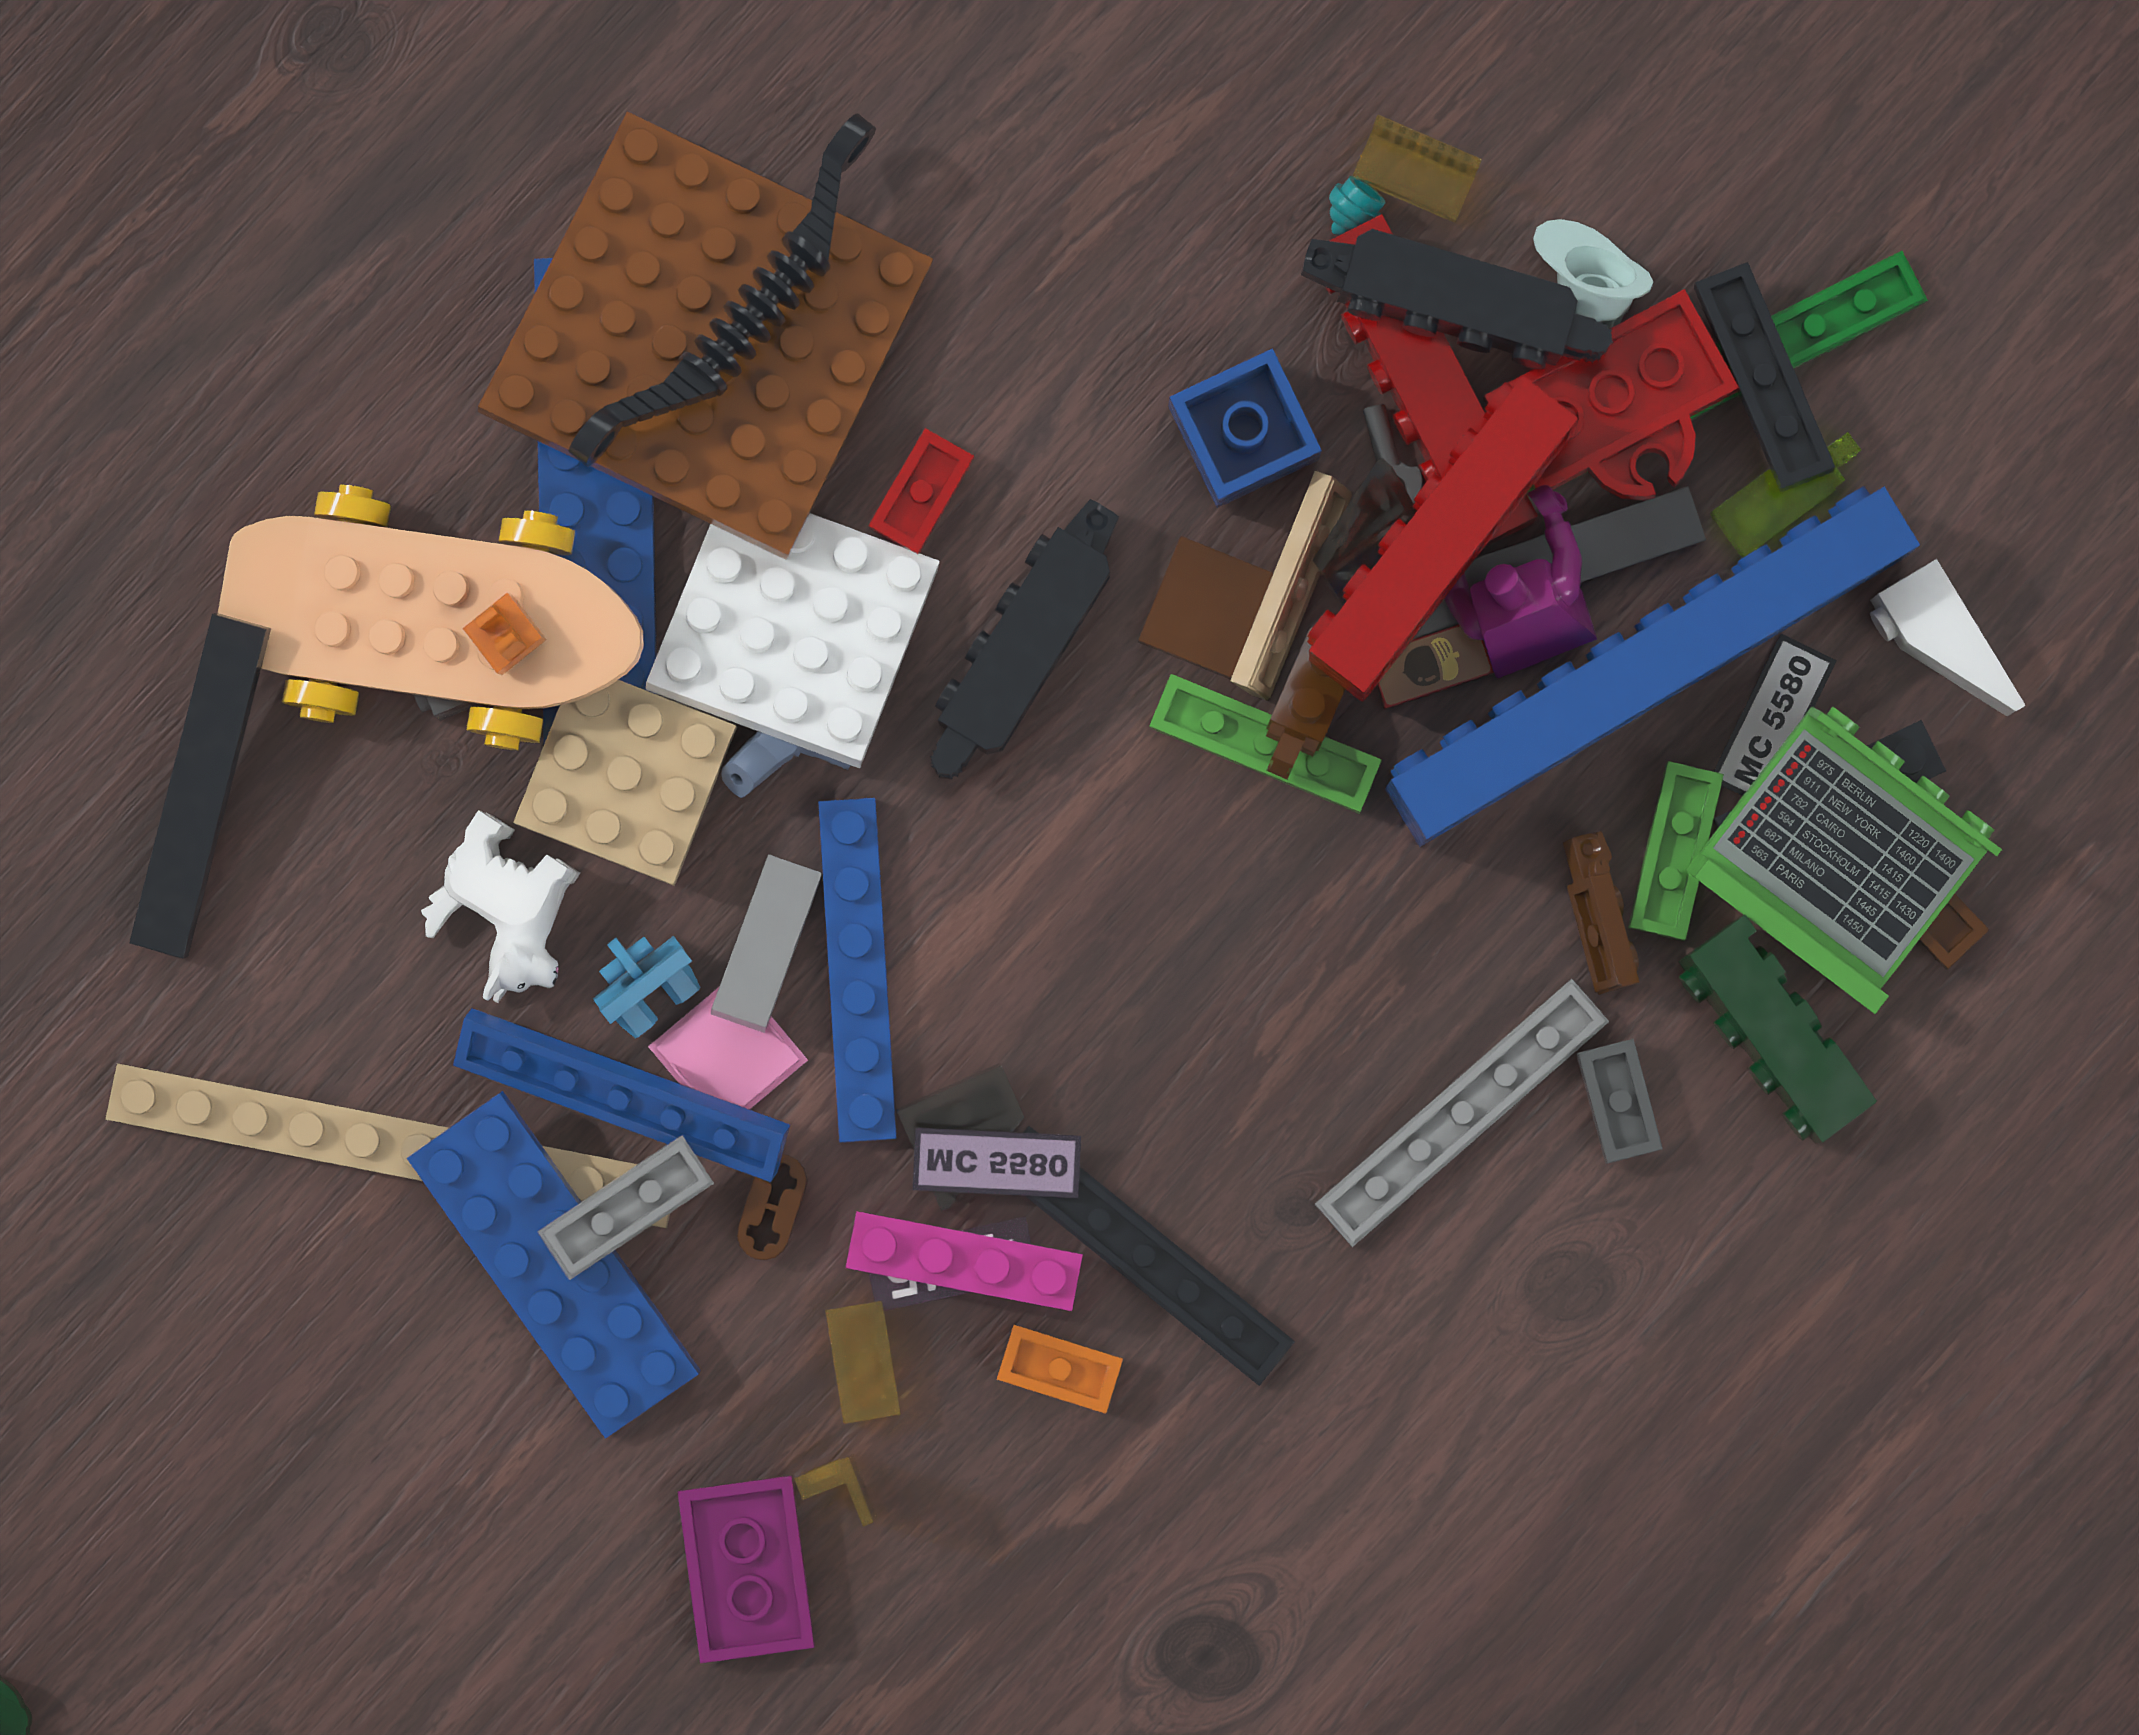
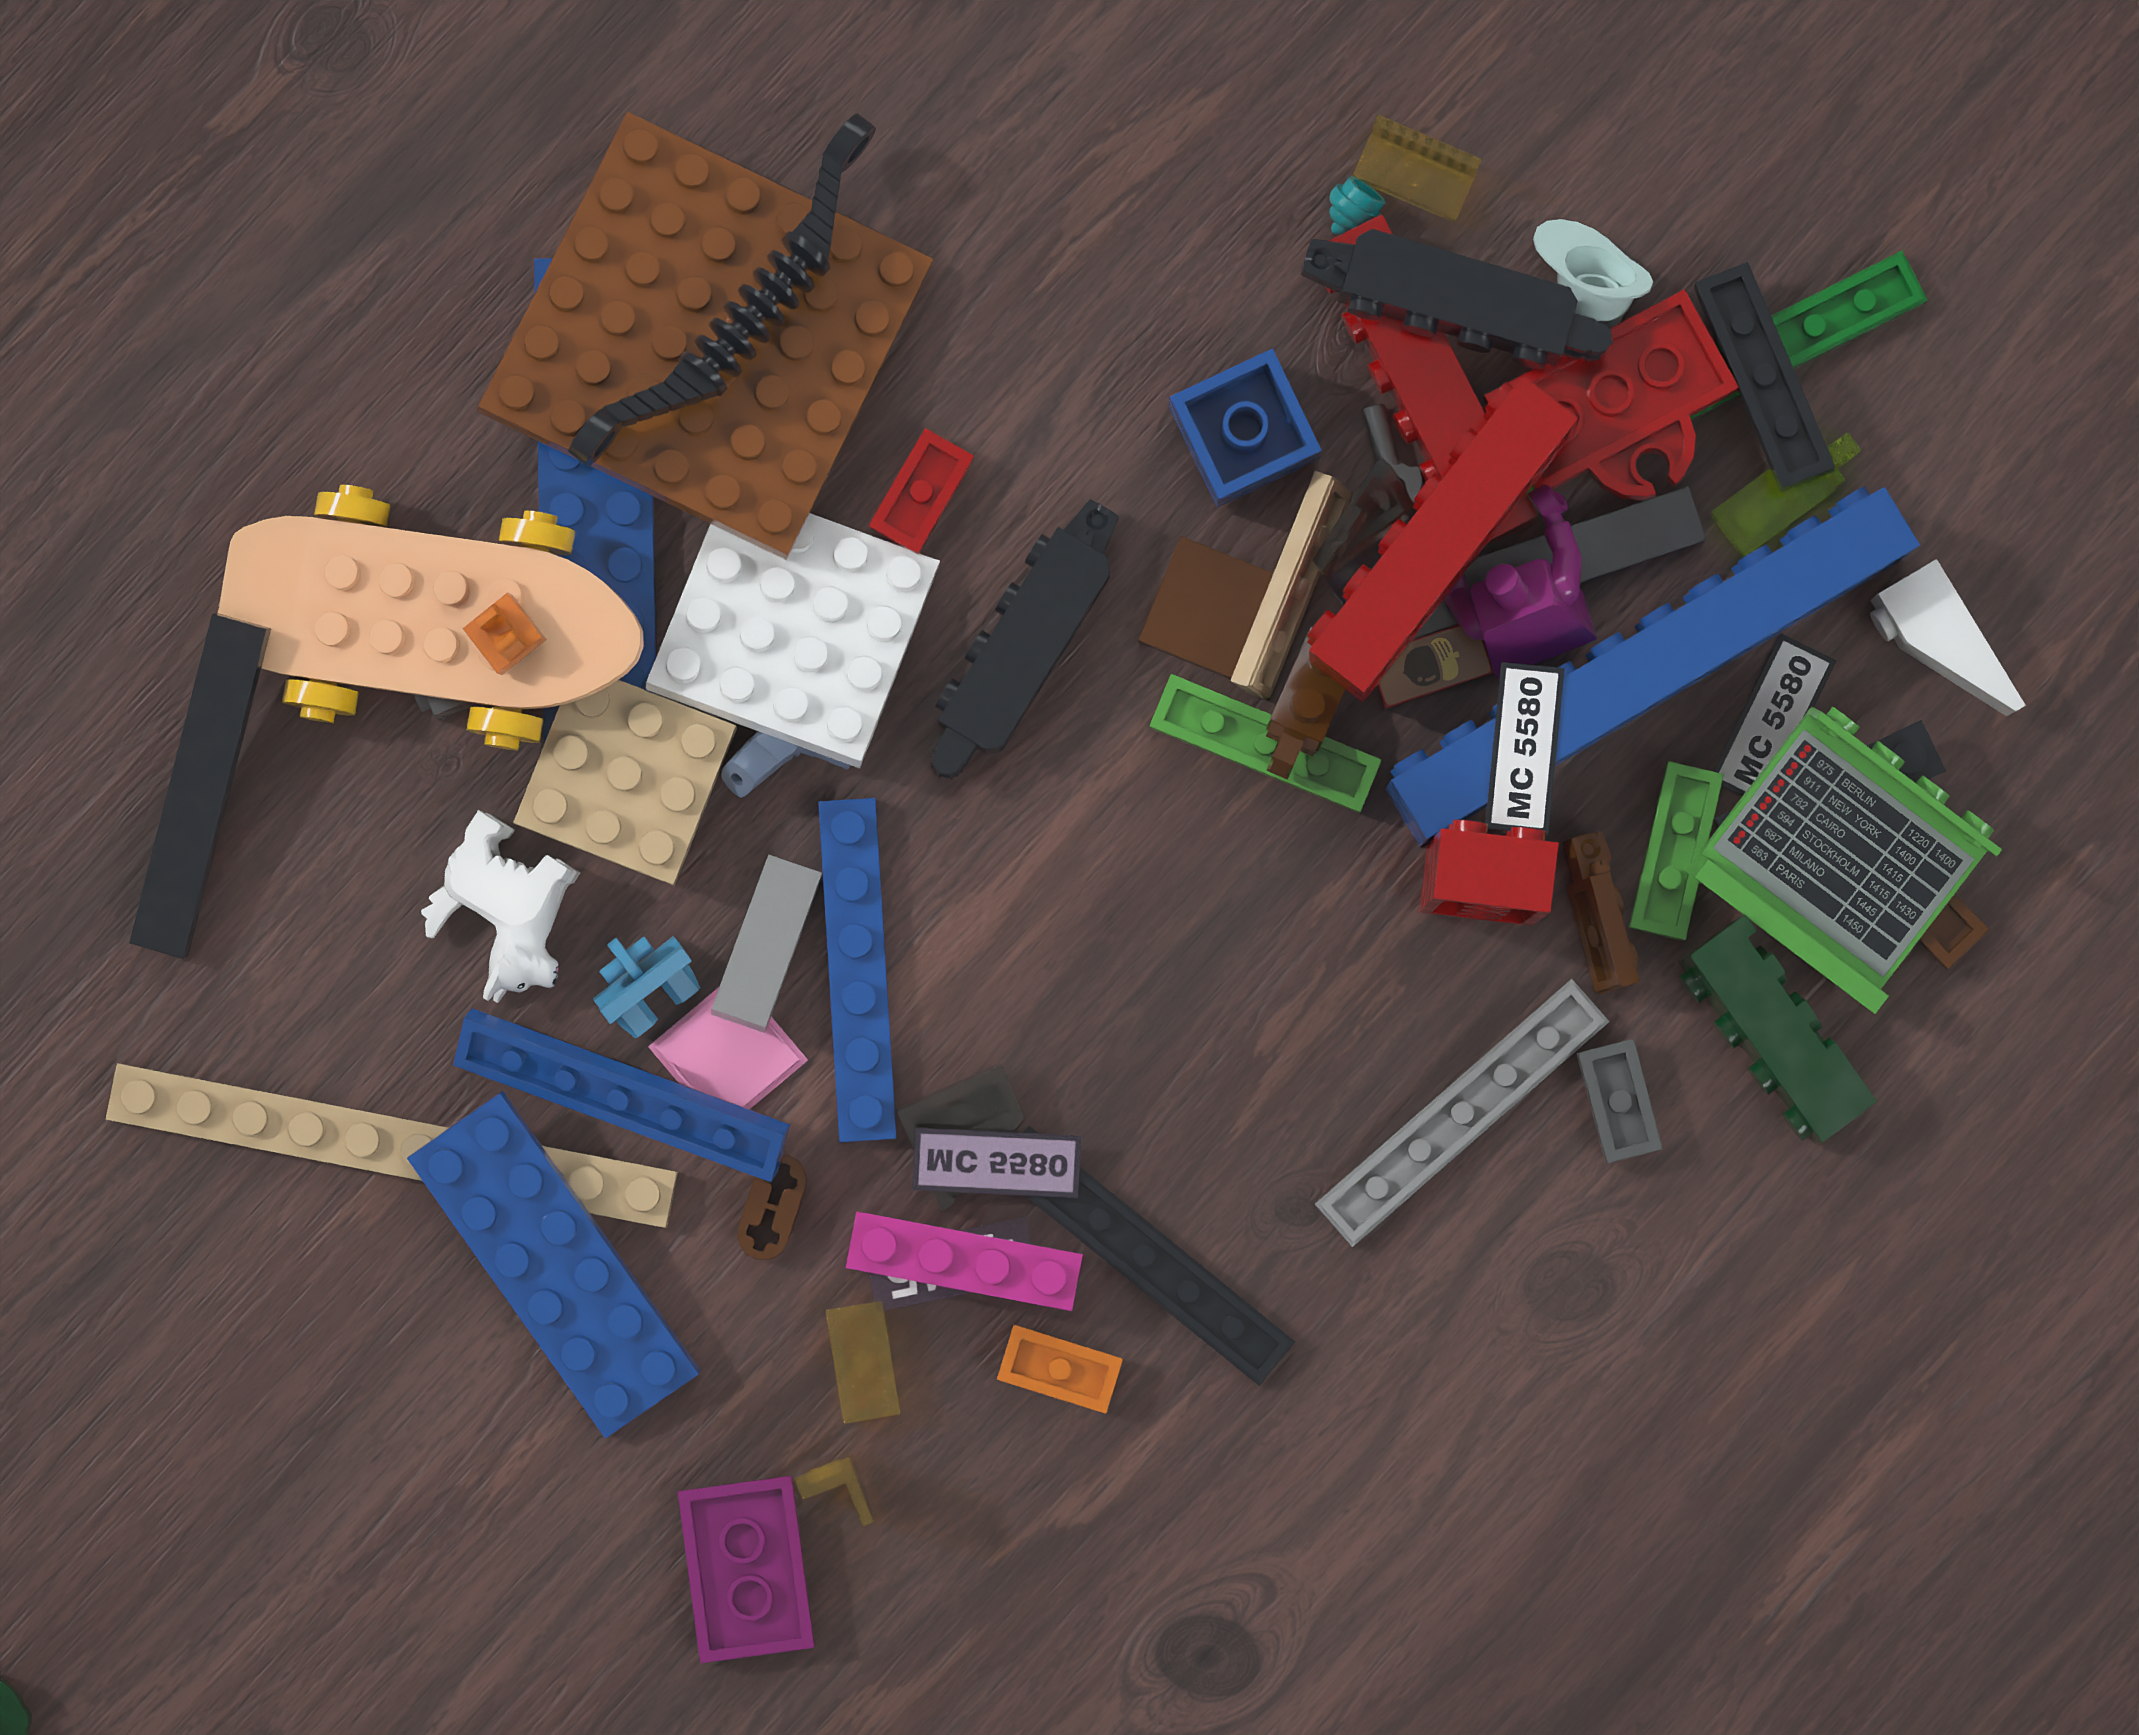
light grey tile [537,1136,714,1280] -> none
none -> red brick [1419,820,1559,926]
none -> sticker [1485,662,1565,834]

